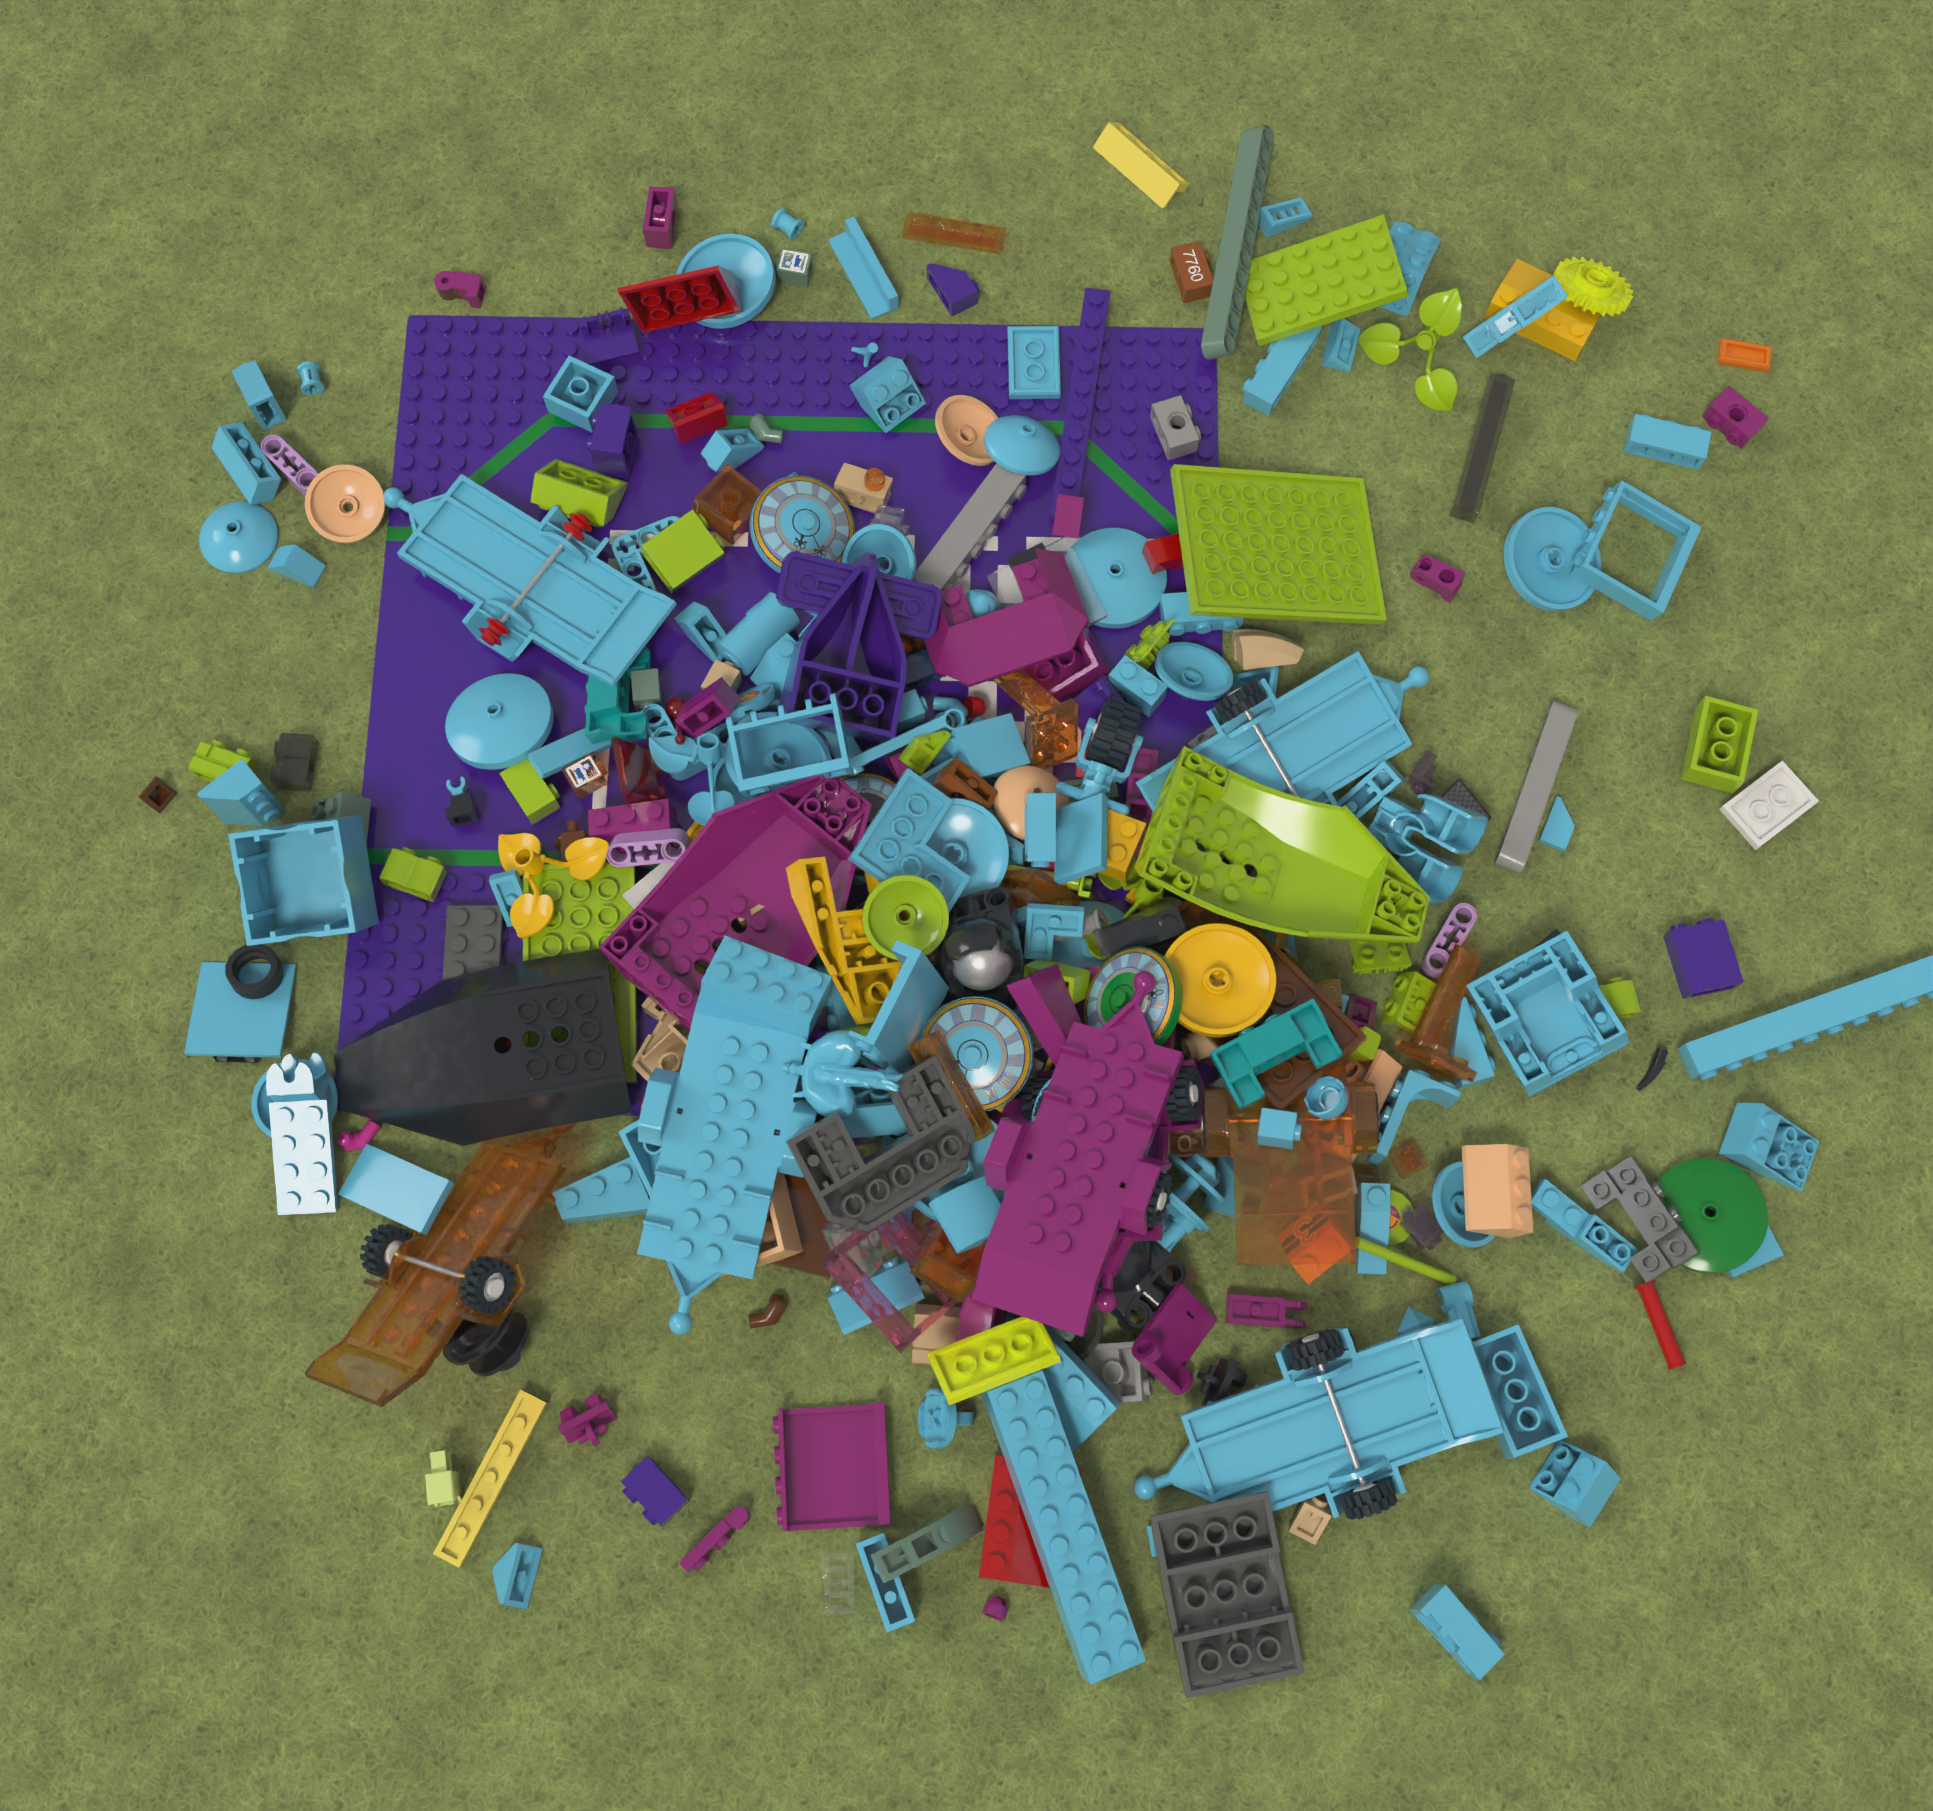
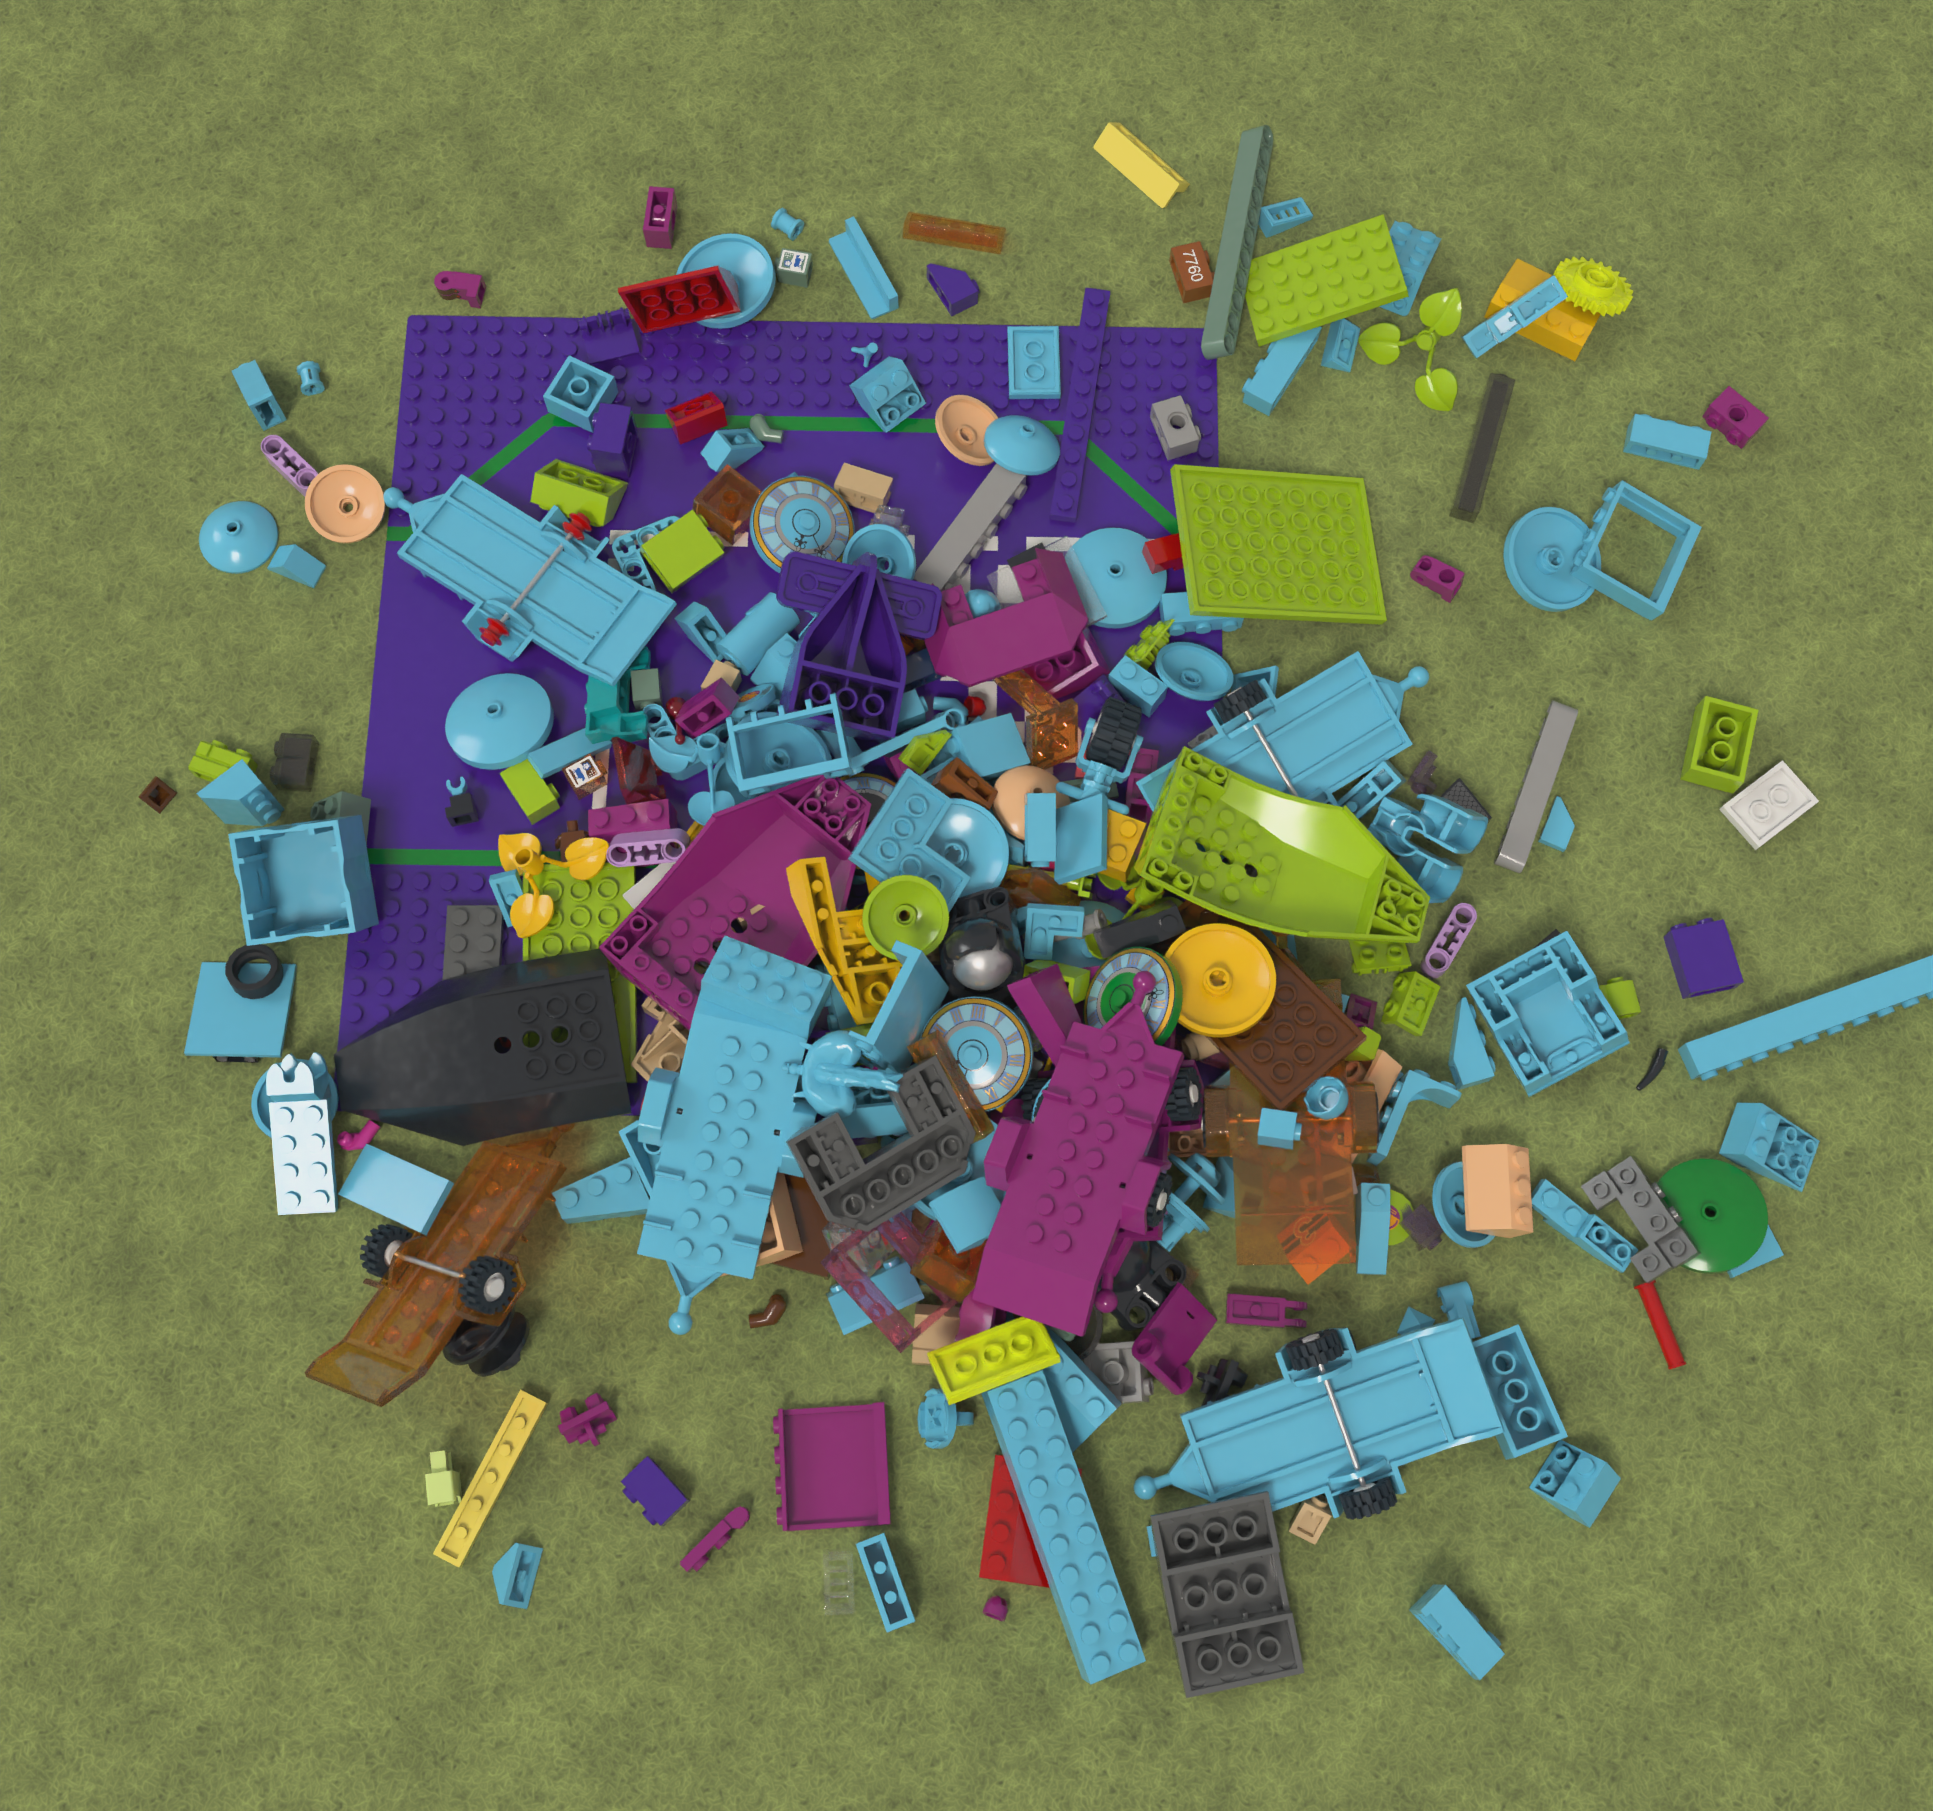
medium azure brick [211,422,281,505] -> none
lime brick [379,847,447,902] -> none
clear orange hinge [864,468,885,491] -> none
sand green slope [870,1503,983,1583] -> none
magenta slope [1052,494,1084,539] -> none
teal bracket [1210,999,1343,1110] -> none
tan slope [1232,629,1304,670] -> none
lime bar [1354,1236,1456,1285] -> none
clear orange tile [1388,1142,1428,1180] -> none
clear orange bracket [1393,944,1481,1083] -> none
orange tile [1717,338,1772,372] -> none

